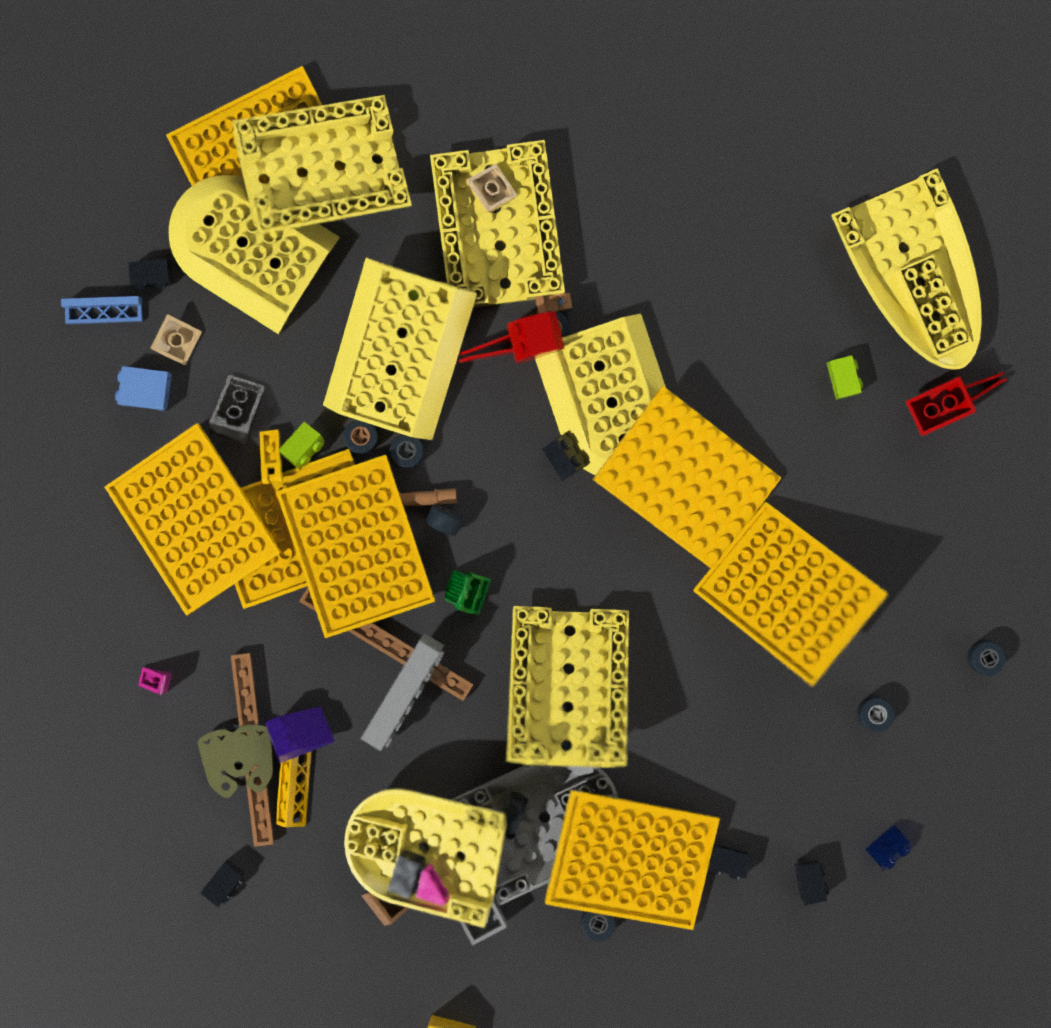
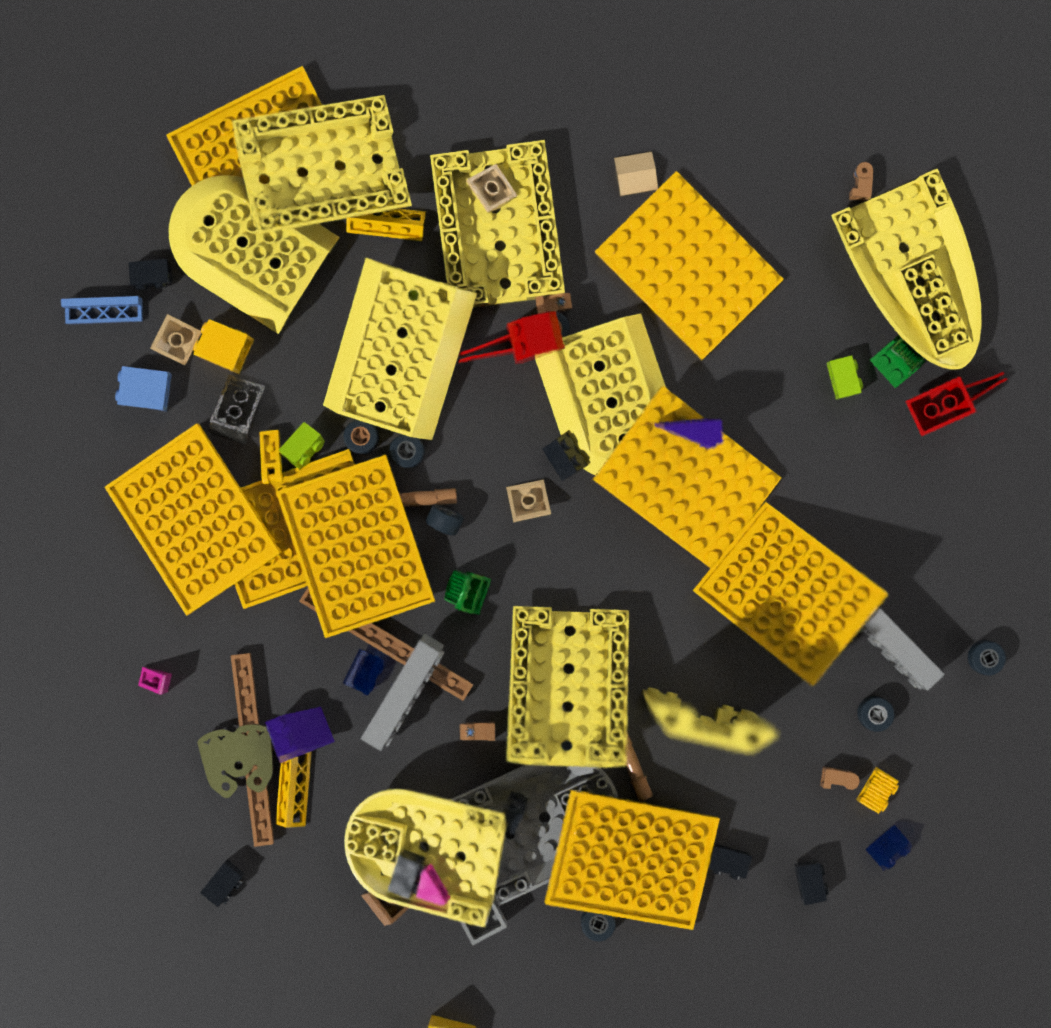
none -> yellow slope [193,319,254,374]
none -> clear blue bracket [343,649,385,696]
none -> yellow fence [346,209,426,241]
none -> medium nougat leg [460,721,495,741]
none -> tan slope [506,479,551,522]
none -> yellow plate [595,171,784,360]
none -> tan slope [614,152,658,196]
none -> medium nougat piece [625,732,653,801]
none -> light yellow slope [642,687,777,752]
none -> dark purple slope [654,418,723,448]
none -> medium nougat leg [820,767,860,790]
none -> medium nougat leg [849,162,873,201]
none -> yellow brick [856,767,899,814]
none -> light grey brick [859,607,945,691]
none -> green piece [870,334,926,388]

